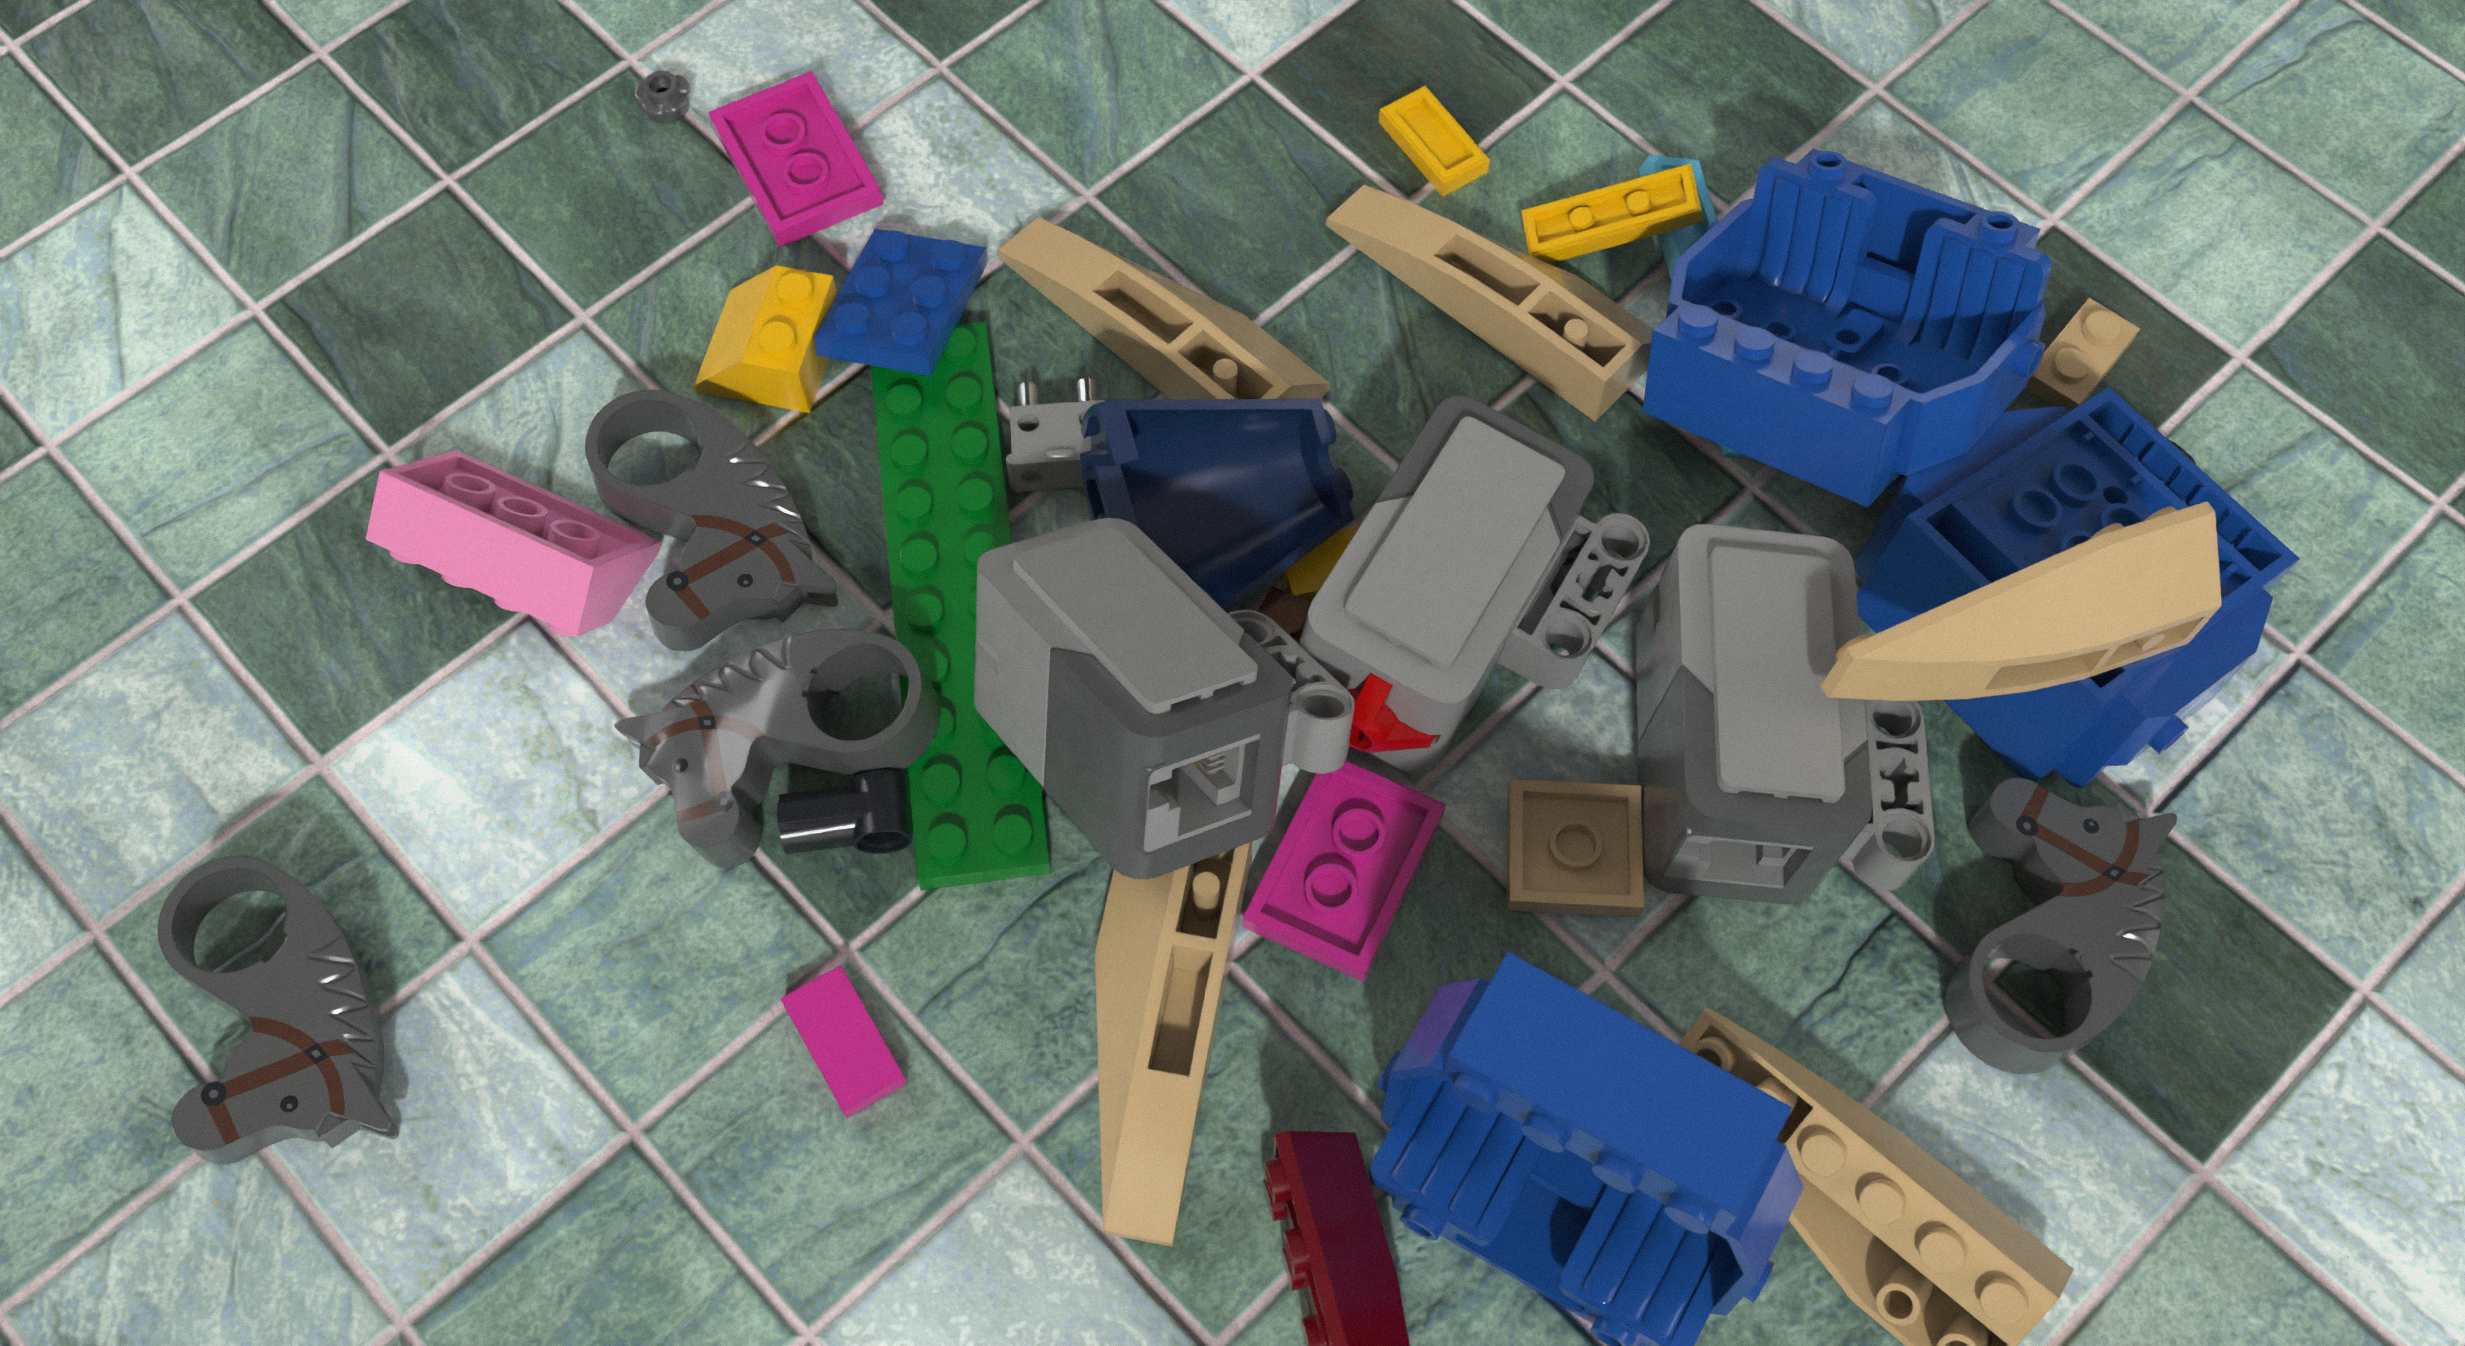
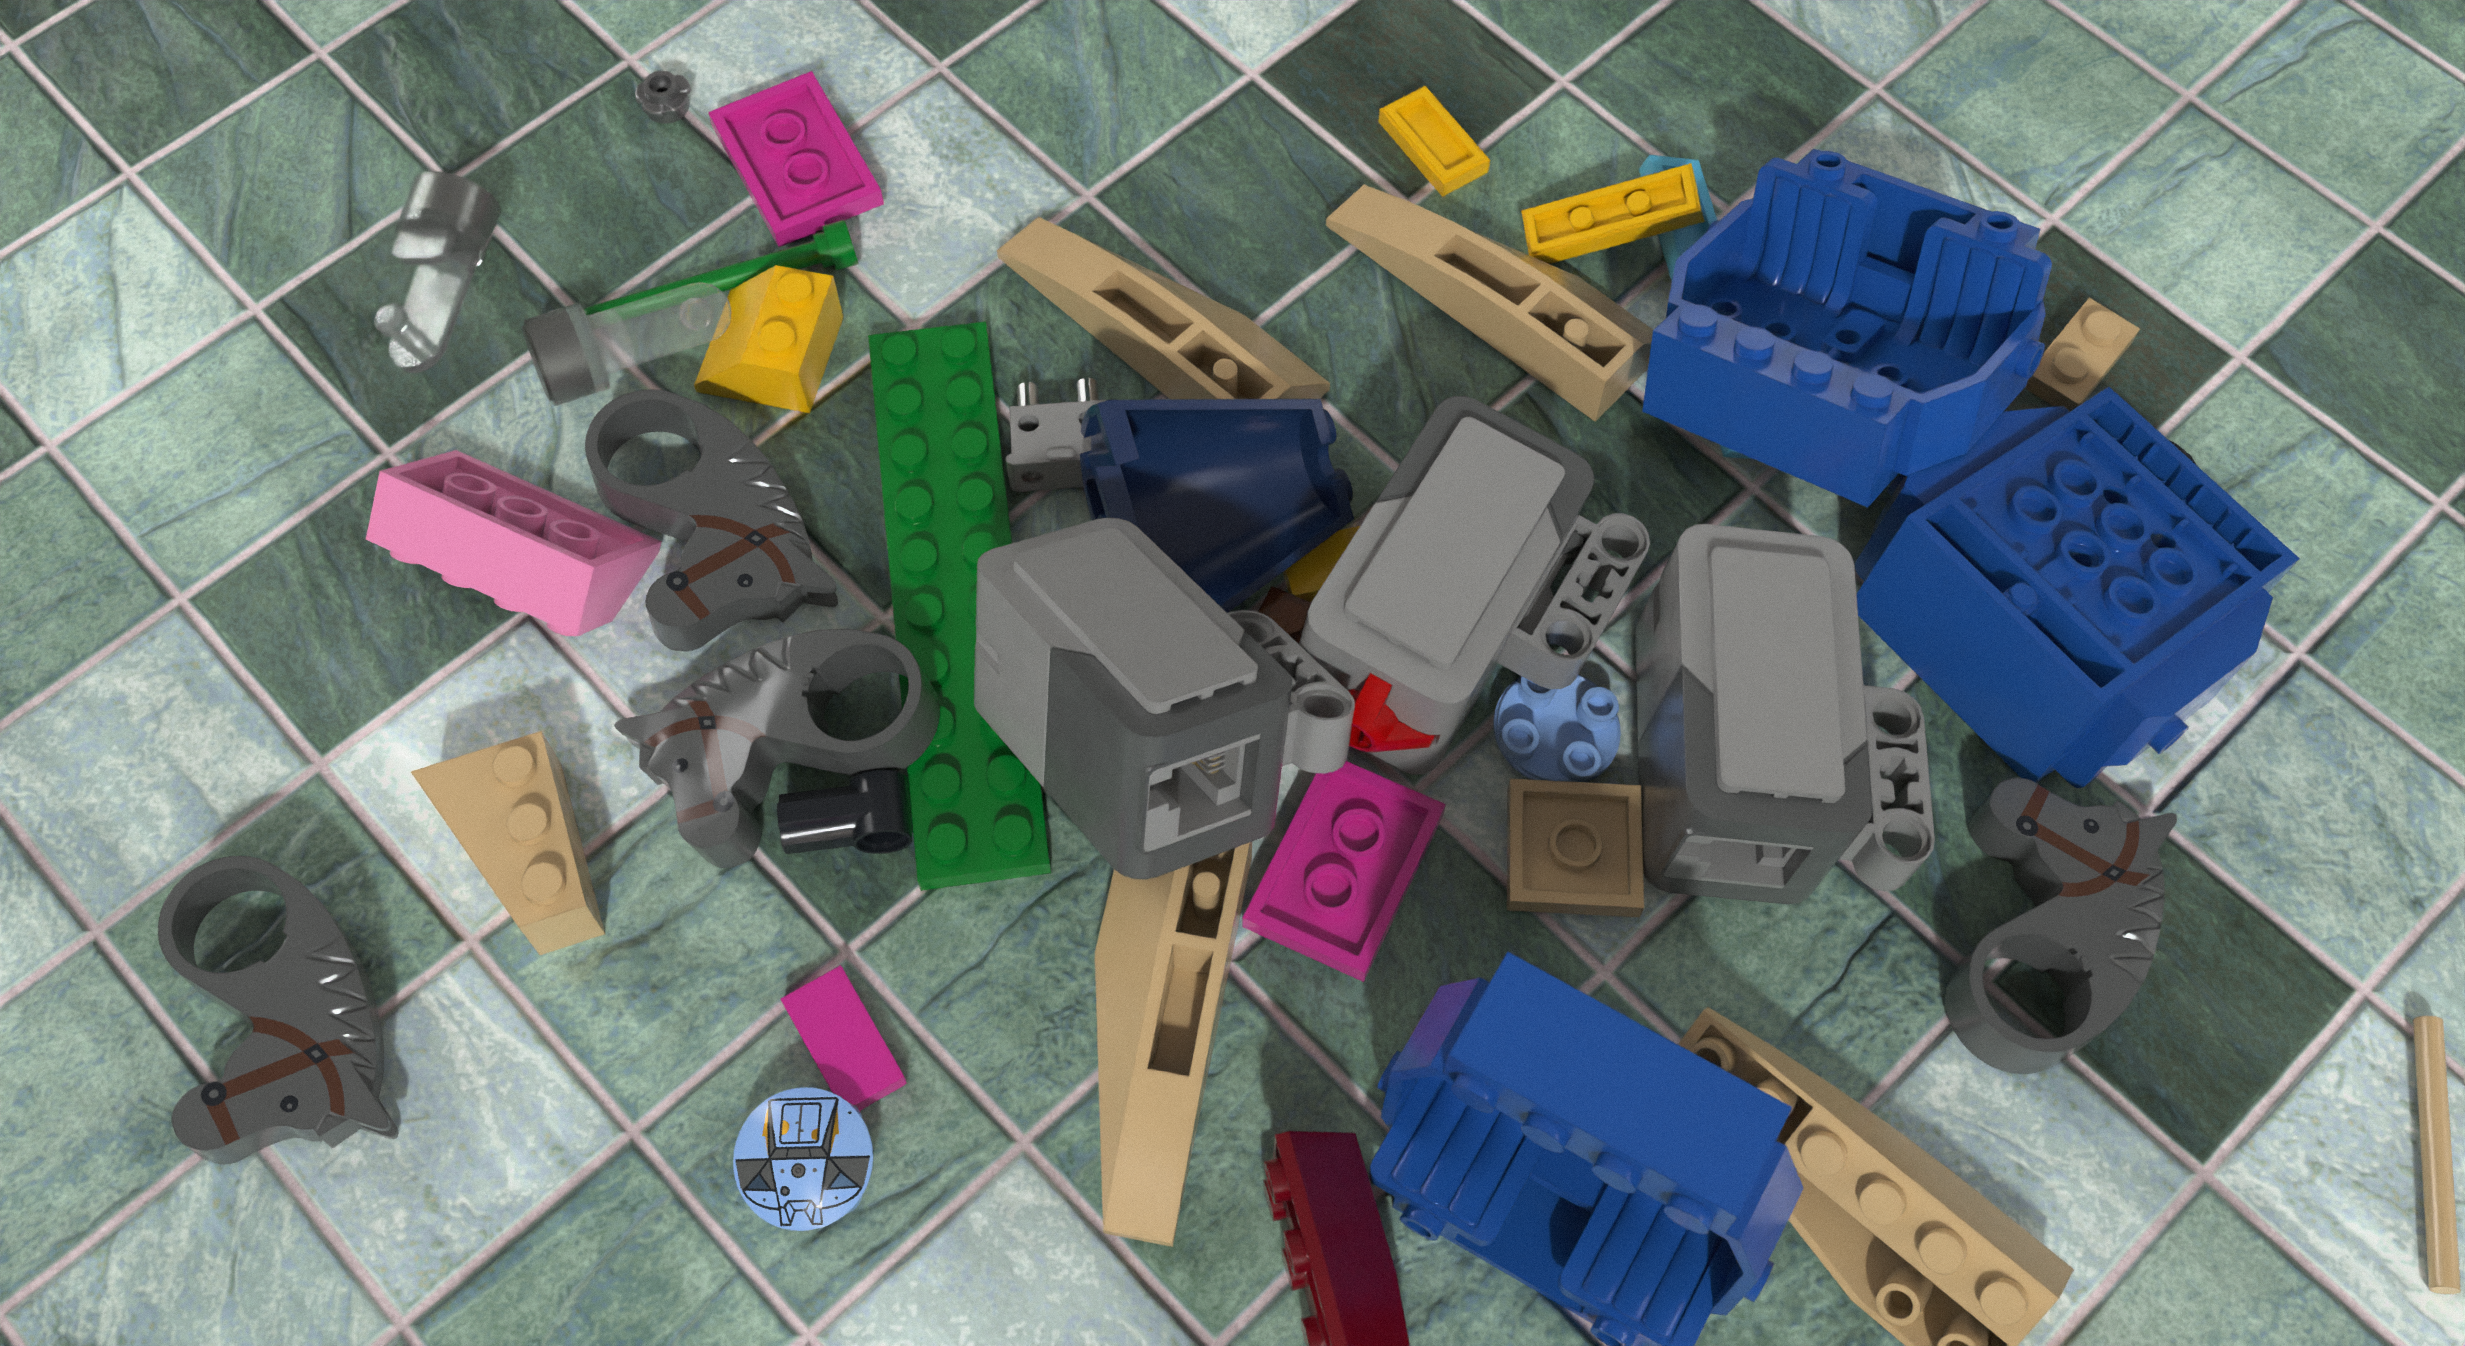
blue plate [814,229,986,376] -> none
tan wedge [1820,501,2222,701] -> none
none -> clear piece [374,171,501,373]
none -> tan wedge [410,731,605,955]
none -> clear piece [522,282,731,406]
none -> green piece [580,219,859,330]
none -> light blue dish [733,1087,873,1231]
none -> light blue dish [1493,675,1621,782]
none -> tan bar [2413,1016,2461,1294]

